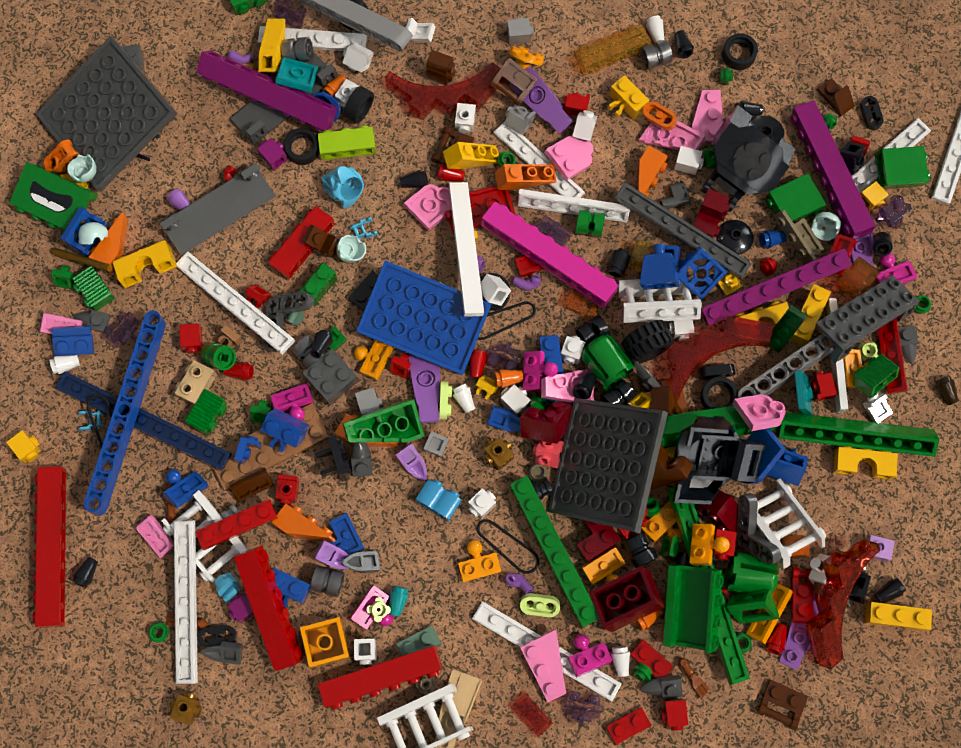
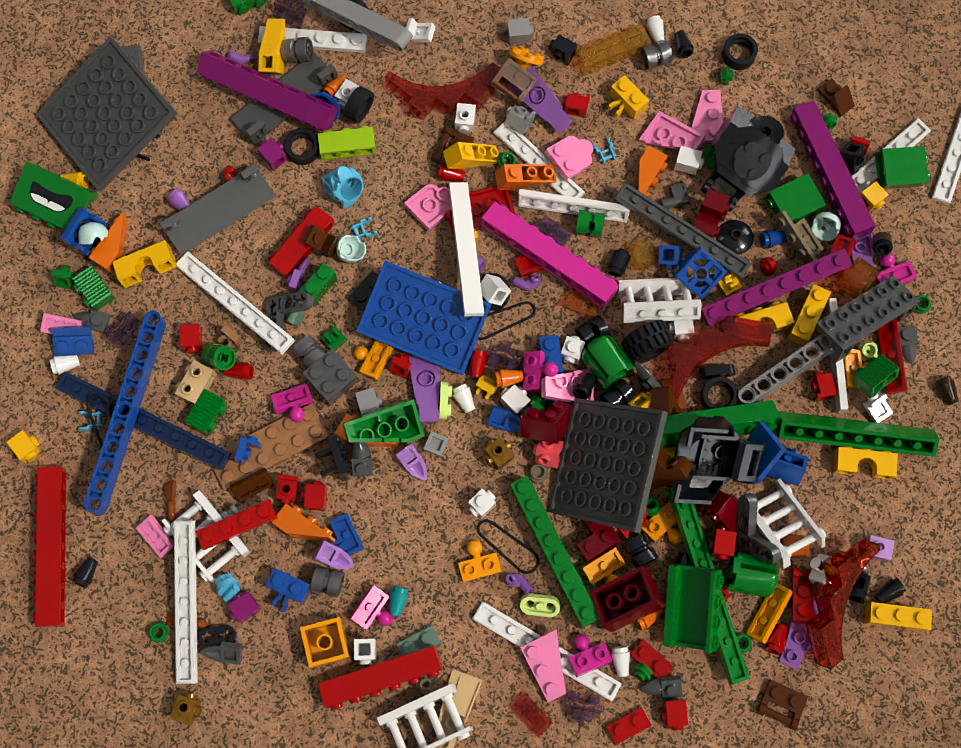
orange piece [44,140,80,174] -> none
pearl gold bar [51,248,113,272] -> none
light aqua hair [67,154,96,183] -> none
blue plate [164,469,208,509] -> none
red brick [234,545,303,671] -> none
red tile [245,284,272,308] -> none
green tile [250,400,271,424] -> none
blue brick [260,408,310,452] -> none
teal plate [275,57,319,93] -> none
black cone [310,330,333,358] -> none
plate [342,551,381,573] -> none
white brick [343,43,374,72] -> none
yellowish green plate [366,597,391,622] -> none
black cone [400,170,428,188] -> none
dark azure brick [416,479,461,522] -> none
reddish brown brick [426,50,456,85] -> none
black wheel [532,476,554,500] -> none
white brick [572,110,598,141] -> none
blue torso [640,244,680,290] -> none
orange plate [643,101,677,131] -> none
green plate [660,536,680,558] -> none
dark orange piece [678,658,710,698] -> none
light orange plate [689,524,730,565] -> none
green tile [727,590,779,624] -> none
bright pink plate [732,394,785,431] -> none
black cone [734,101,763,117] -> none
dark green plate [763,305,807,353] -> none
teal plate [794,370,813,415] -> none
black beam [860,96,884,130] -> none
hips [875,195,912,229] -> none
none -> medium lavender plate [287,257,309,293]
none -> red brick [301,481,327,511]
none -> black brick [548,35,578,66]
none -> medium azure piece [592,138,617,164]

